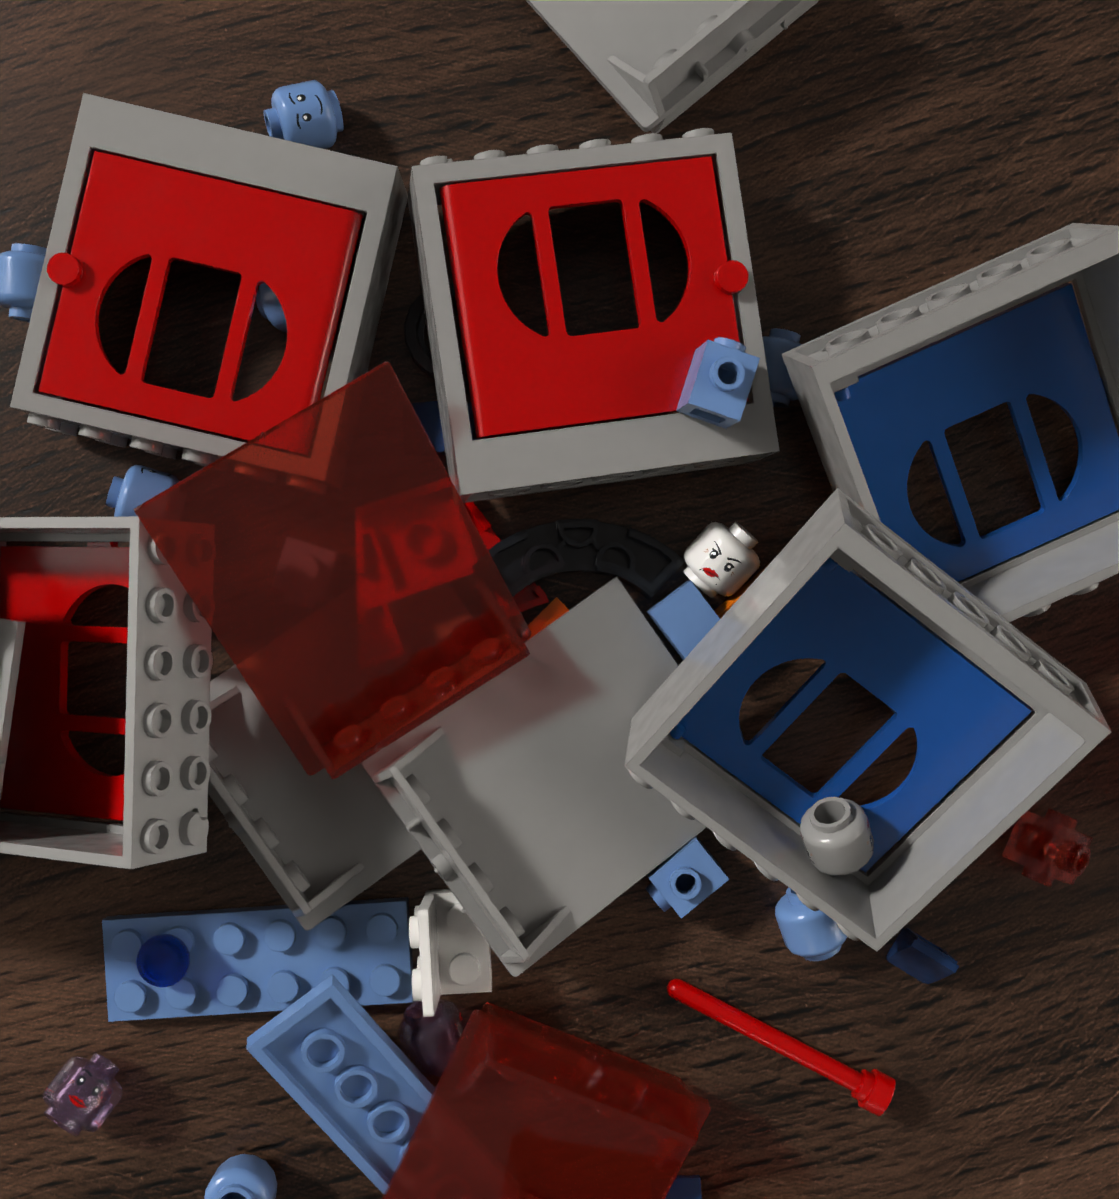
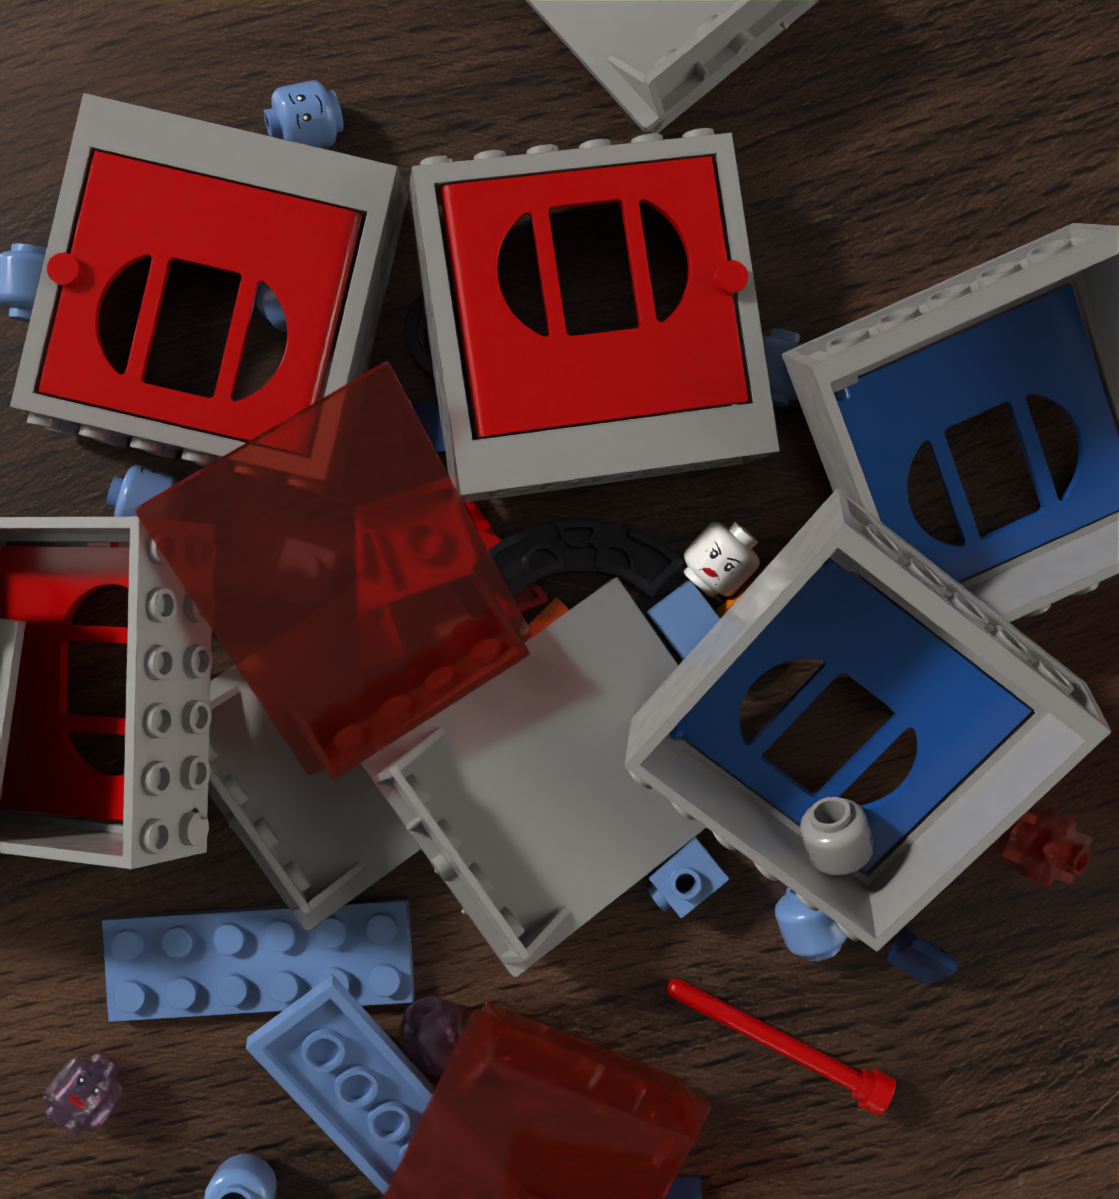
clear blue plate [136,934,190,987] -> none
white bracket [409,889,492,1017] -> none
medium blue brick [676,337,760,429] -> none

